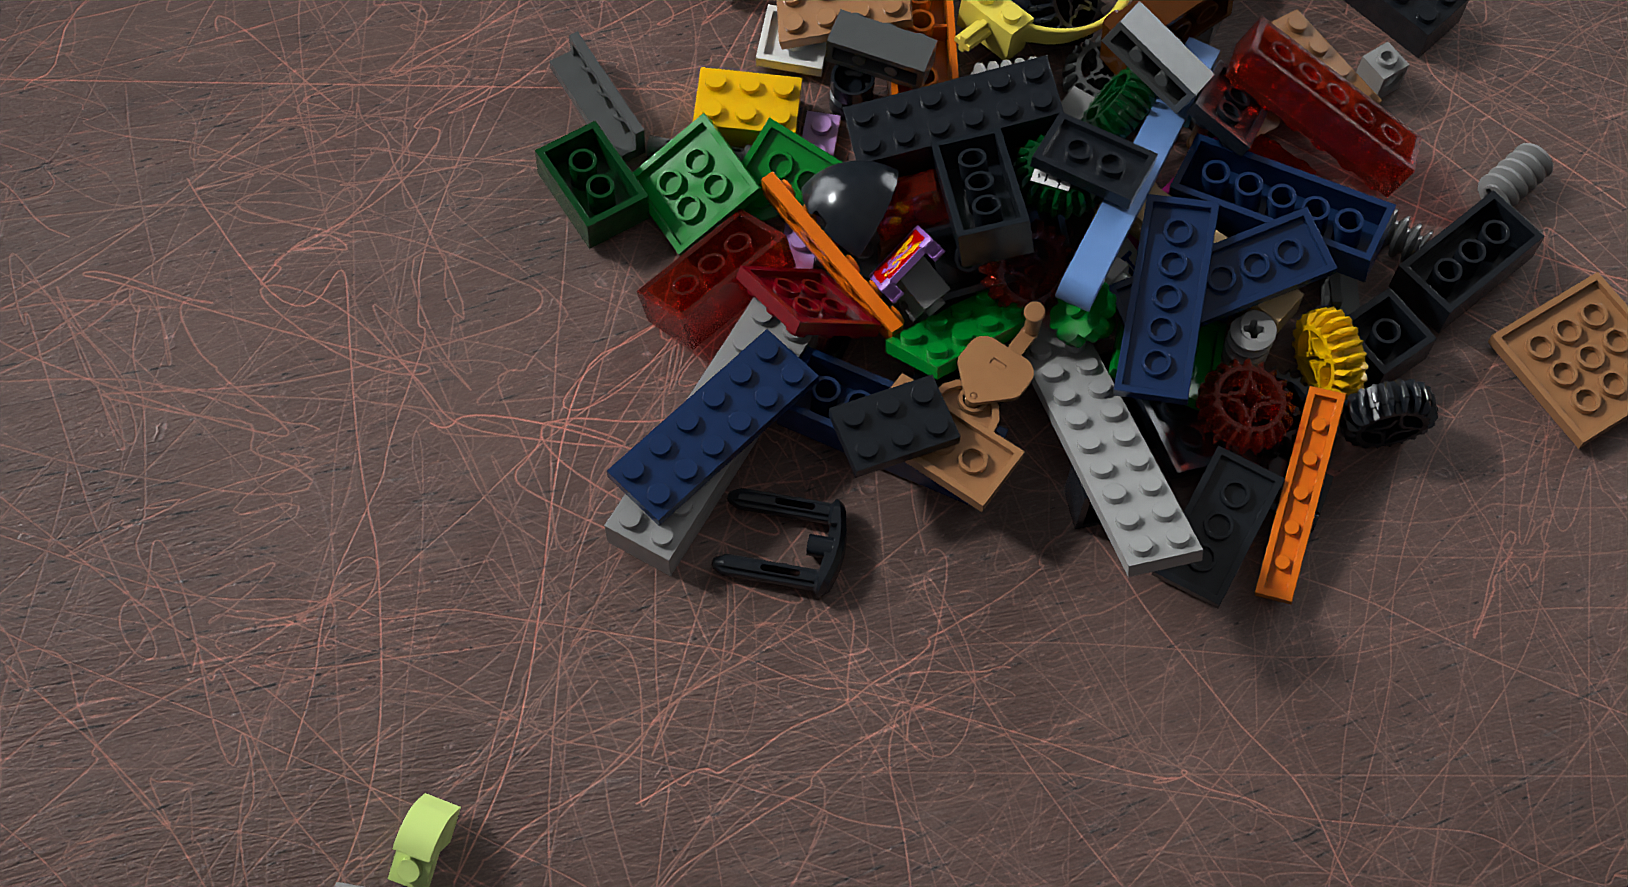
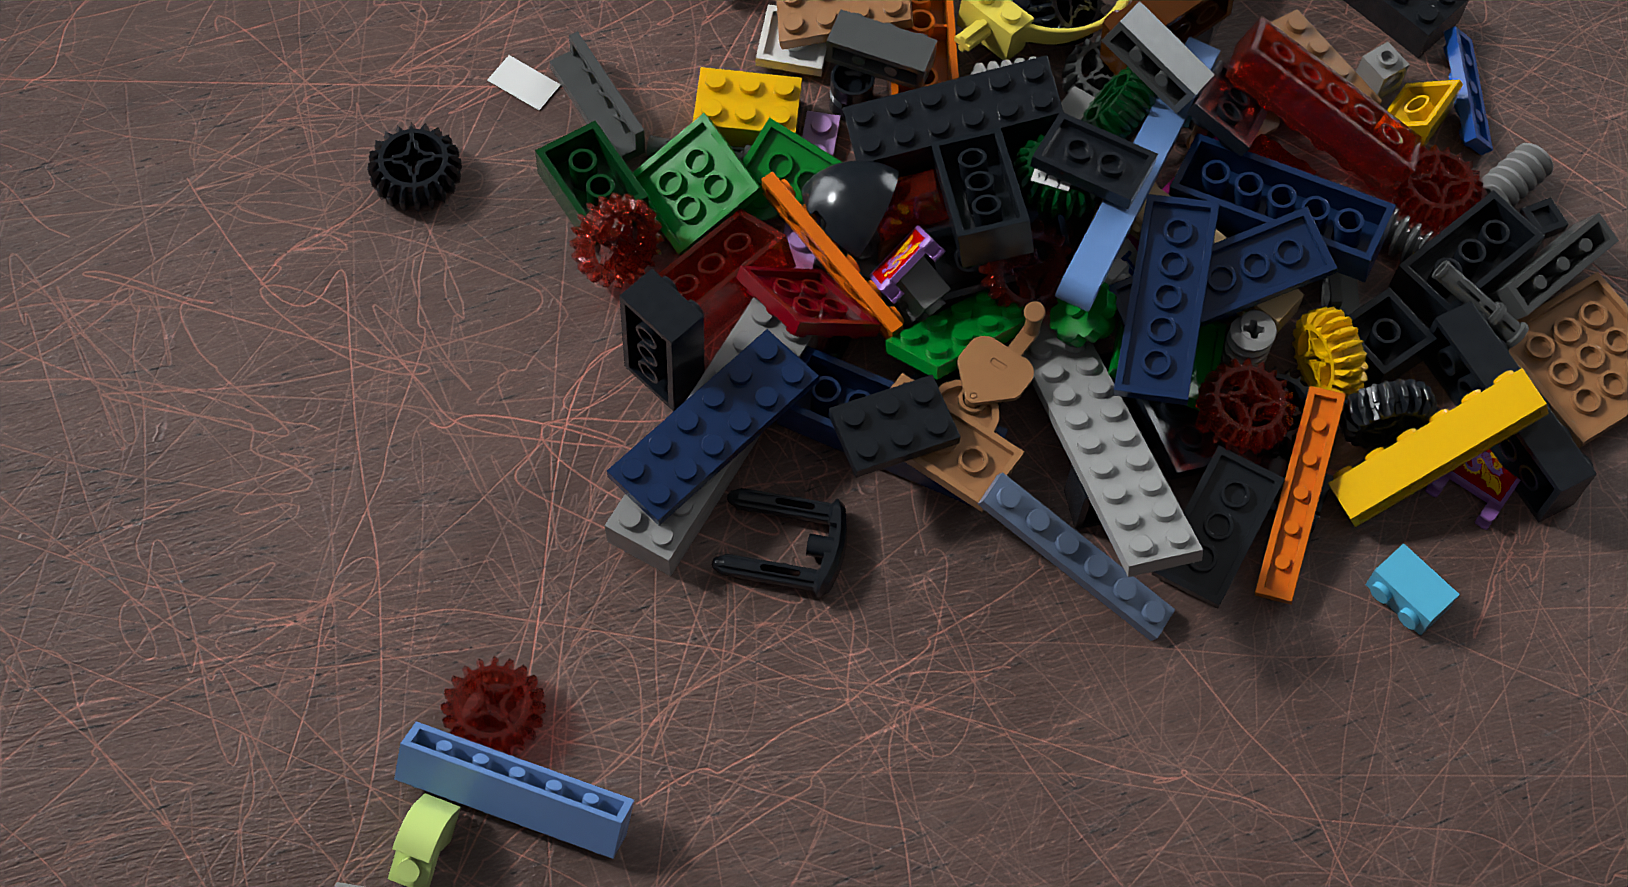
none -> black gear [367,122,462,213]
none -> medium blue brick [394,722,634,859]
none -> clear red gear [441,656,546,755]
none -> white sticker [487,55,560,110]
none -> clear red gear [568,193,664,289]
none -> black brick [619,269,705,412]
none -> sand blue plate [978,472,1175,641]
none -> yellow brick [1328,368,1549,527]
none -> medium azure brick [1365,543,1460,636]
none -> yellow slope [1374,80,1463,157]
none -> clear red gear [1389,144,1484,233]
none -> black brick [1423,301,1597,523]
none -> flag [1425,449,1521,530]
none -> dark grey pin [1432,260,1529,349]
none -> blue plate [1443,26,1493,155]
none -> dark grey brick [1486,213,1619,320]
none -> black plate [1519,197,1569,239]

